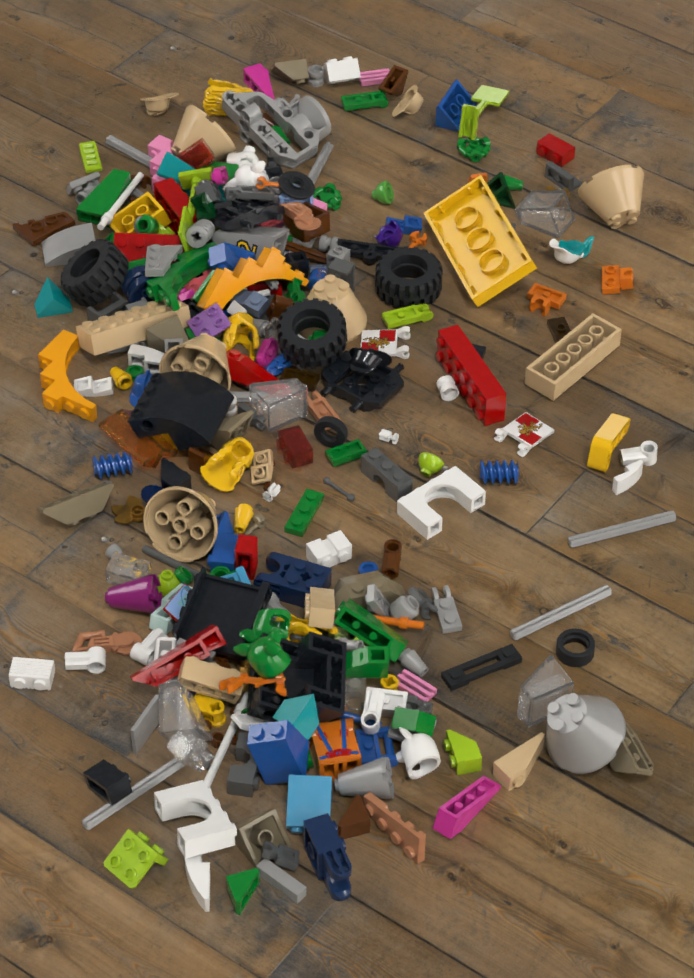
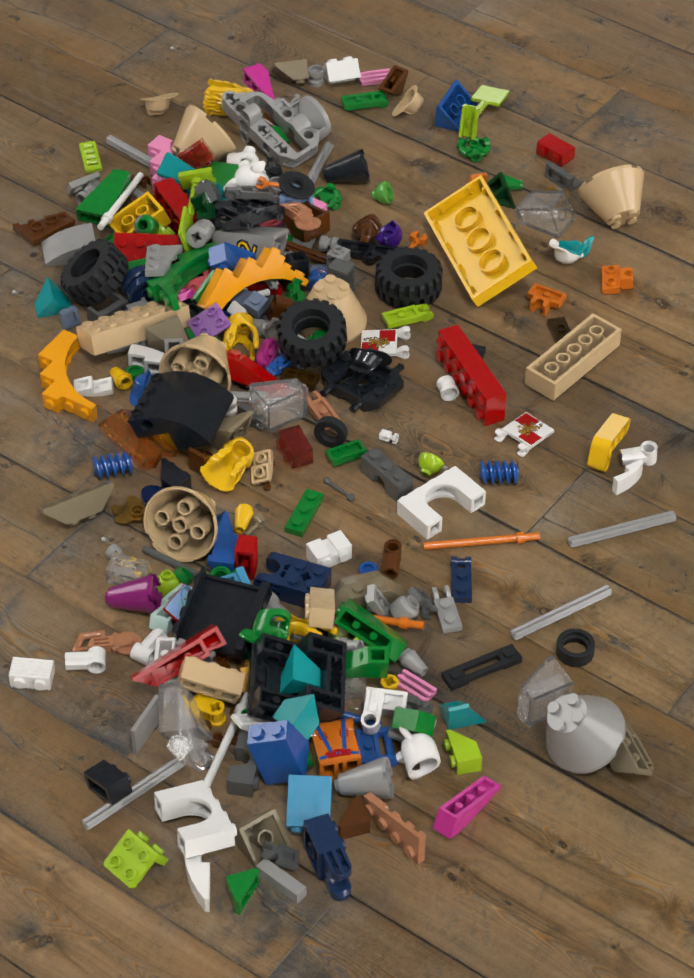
dark pink plate [211,166,229,186] -> none
orange piece [219,672,287,696] -> none
green piece [233,631,291,678] -> none
white piece [263,482,281,502] -> none
blue slope [385,215,422,234] -> none
tan slope [493,732,545,791] -> none
none -> sand blue tile [58,305,81,330]
none -> teal slope [280,644,321,694]
none -> black cone [323,149,370,182]
none -> reddish brown gear [352,214,382,243]
none -> orange bar [423,532,540,550]
none -> teal slope [438,700,487,730]
none -> dark blue plate [451,556,472,603]

